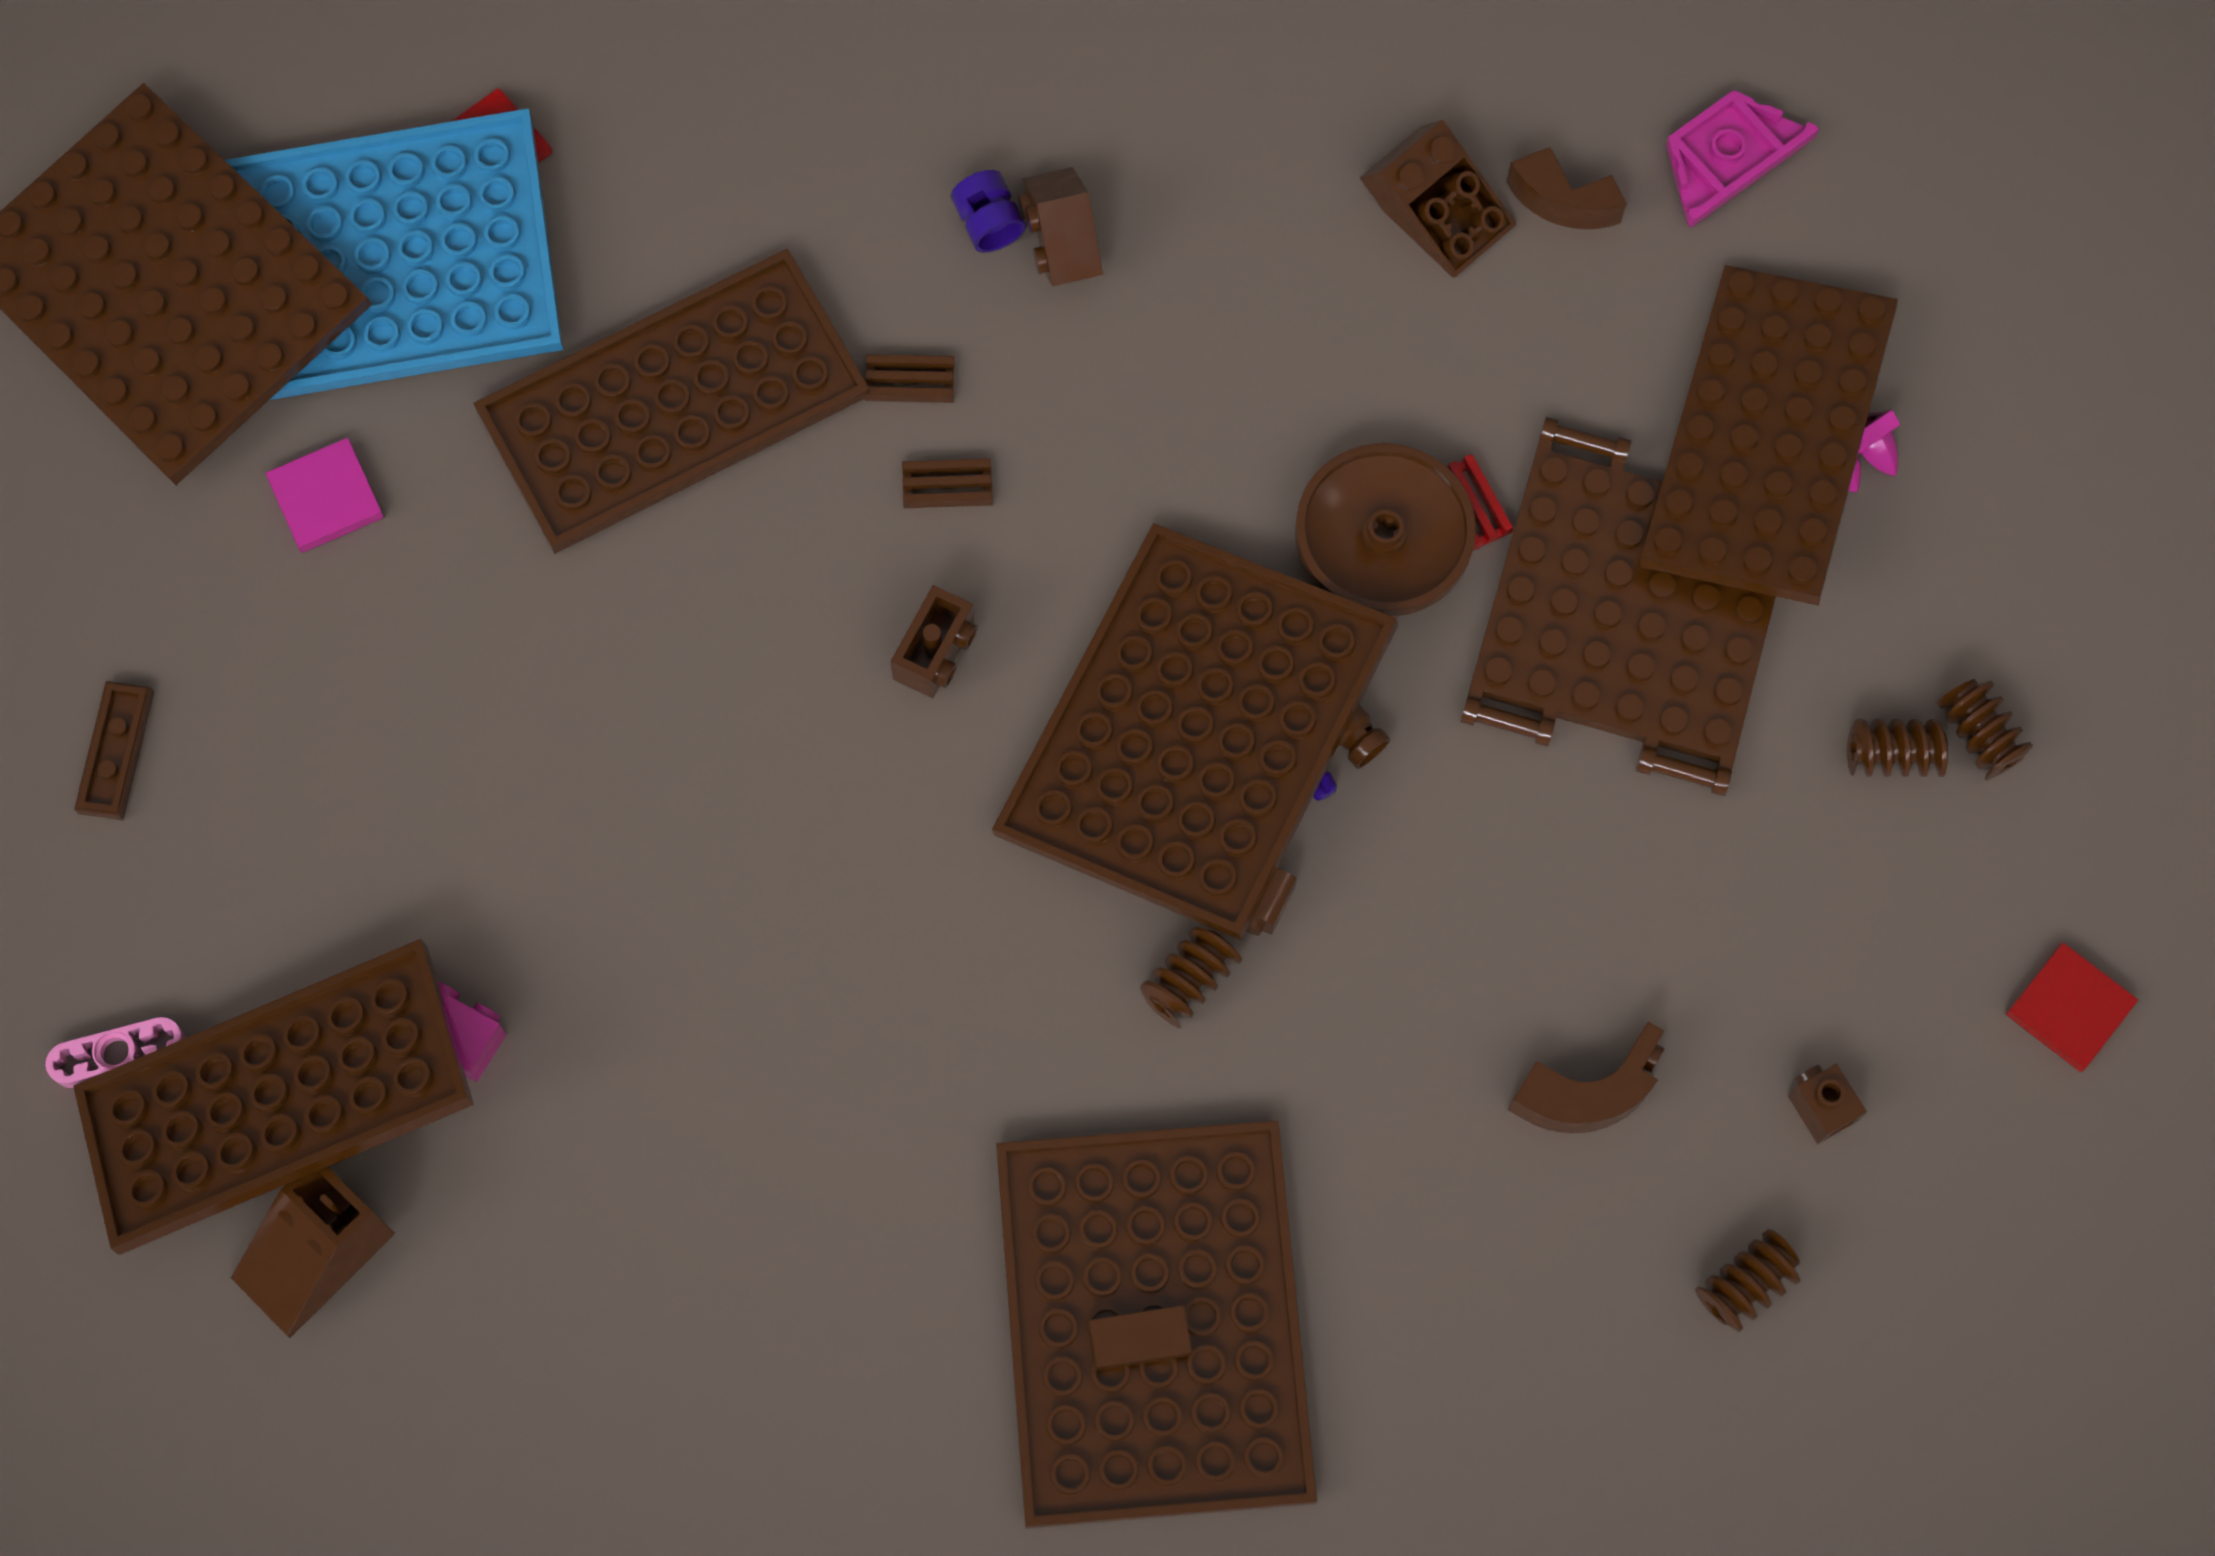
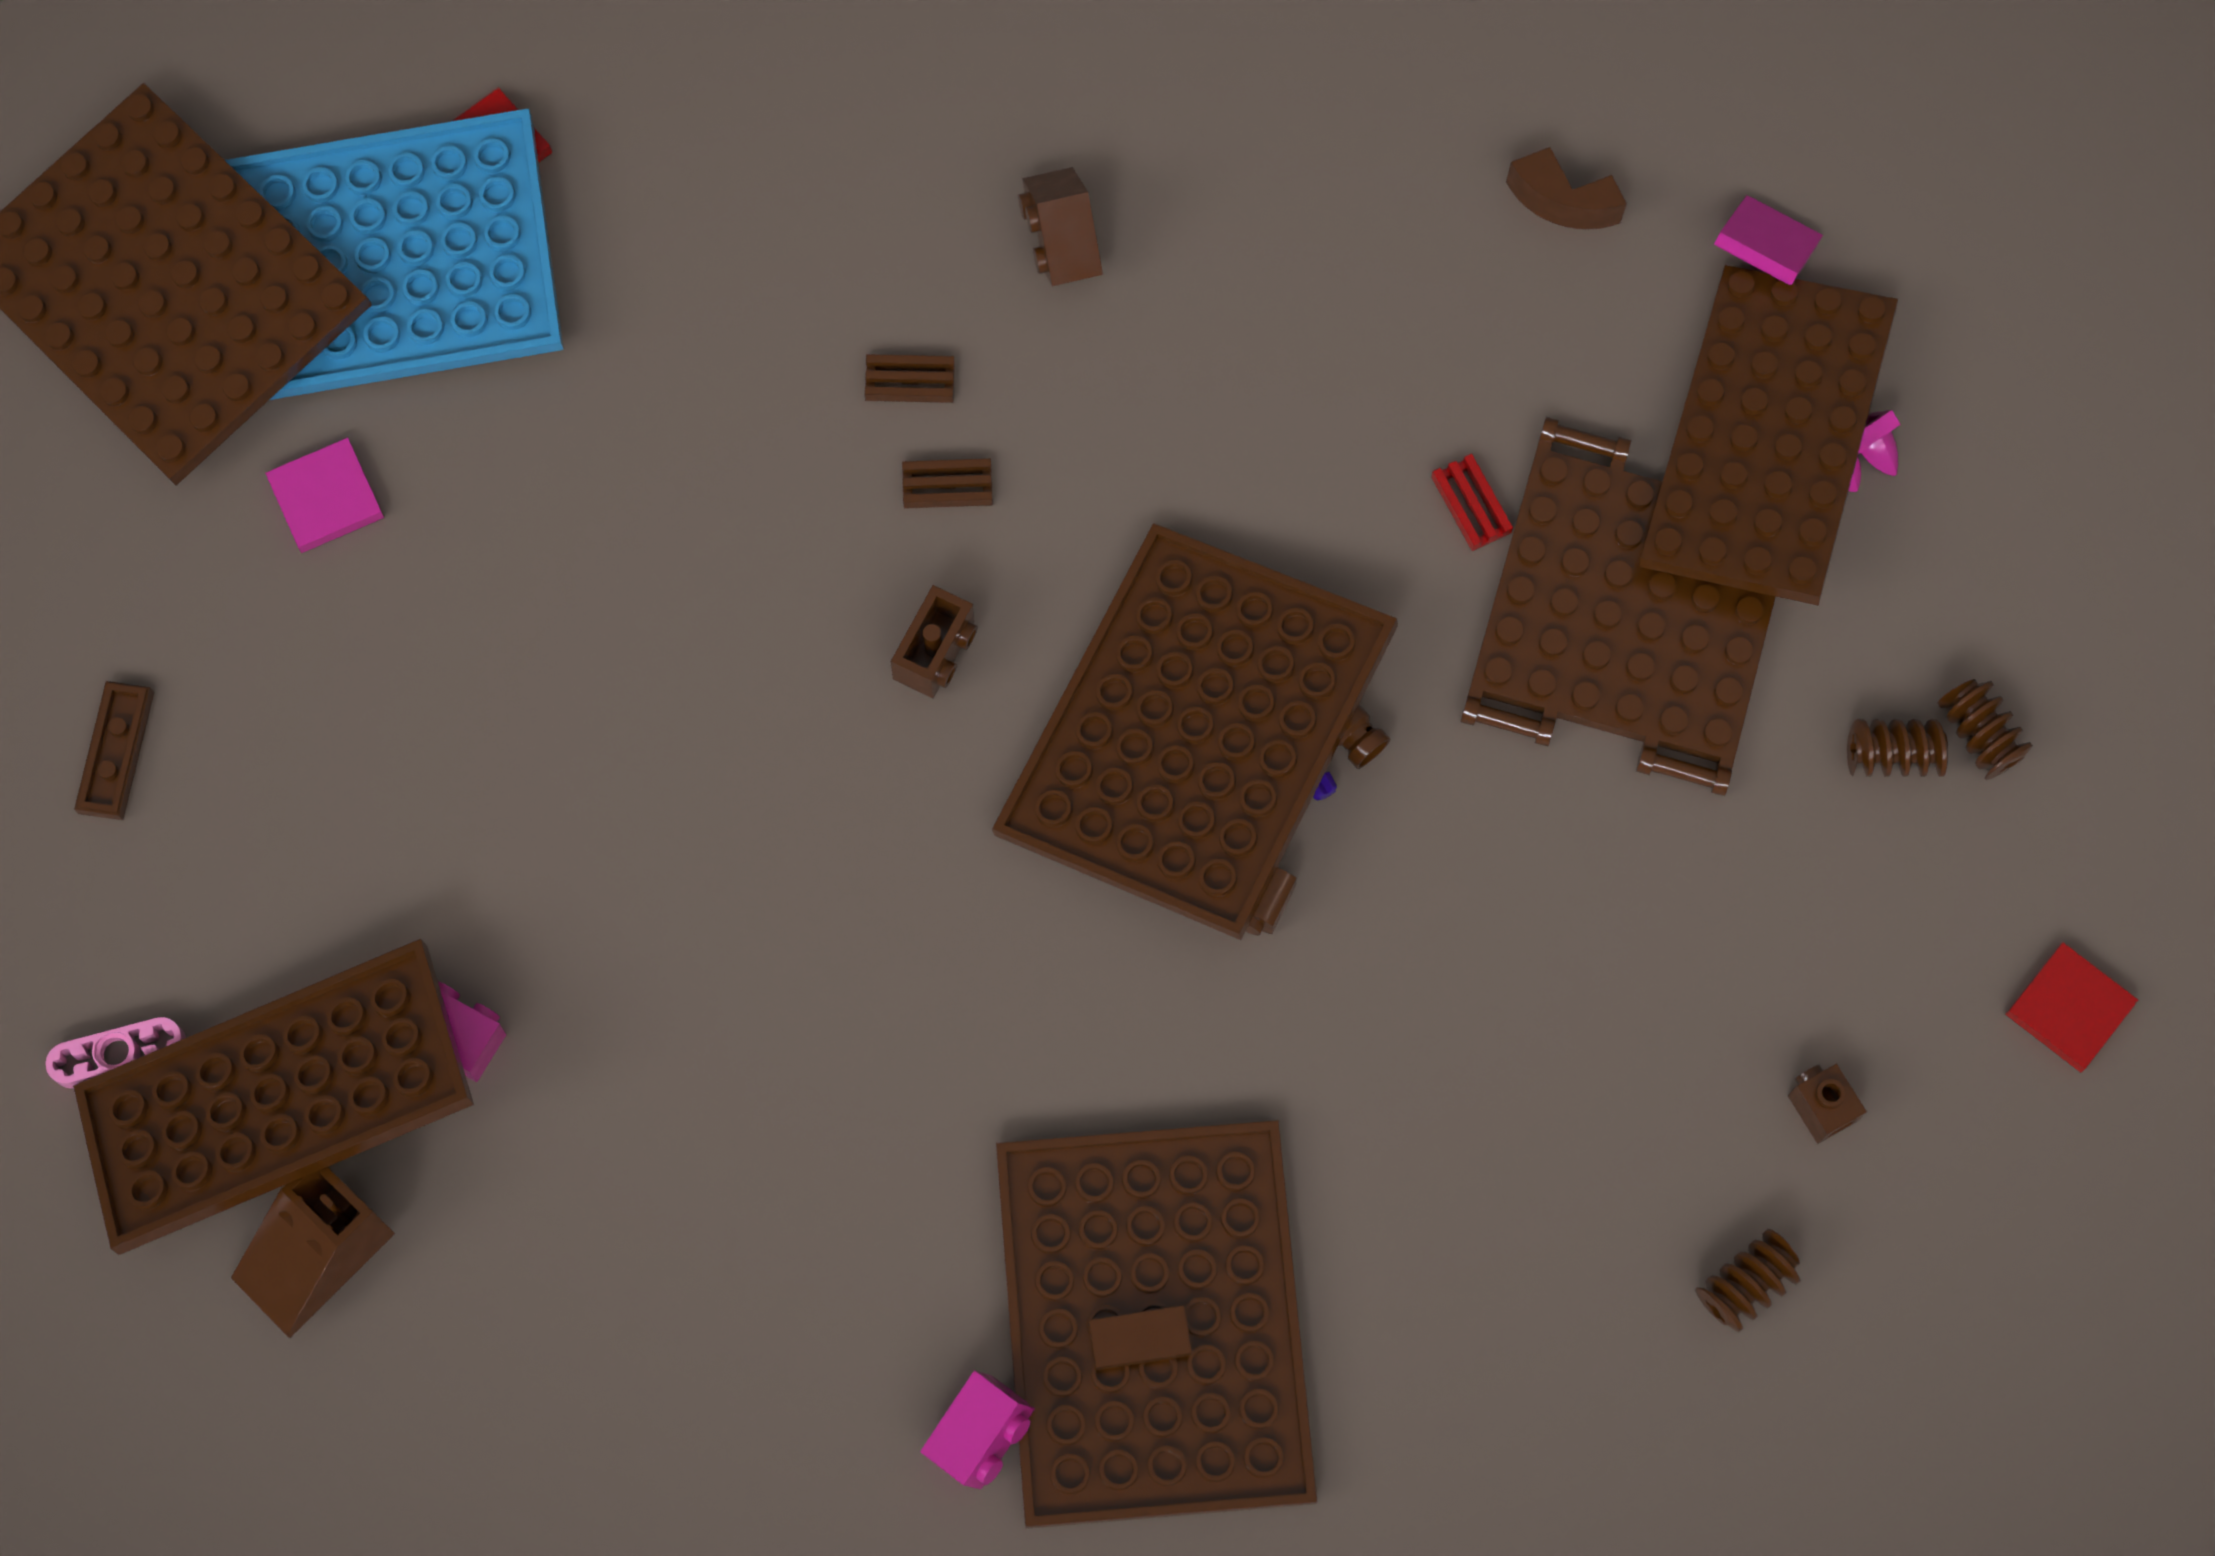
reddish brown plate [473,248,870,554] -> none
dark purple wheel [950,170,1026,253] -> none
reddish brown piece [1140,926,1243,1028] -> none
reddish brown dish [1295,443,1476,616] -> none
reddish brown slope [1360,120,1516,278] -> none
reddish brown arch [1508,1021,1665,1133] -> none
dark pink wing [1666,90,1820,228] -> none
none -> dark pink brick [920,1370,1035,1489]
none -> dark pink tile [1714,195,1823,285]

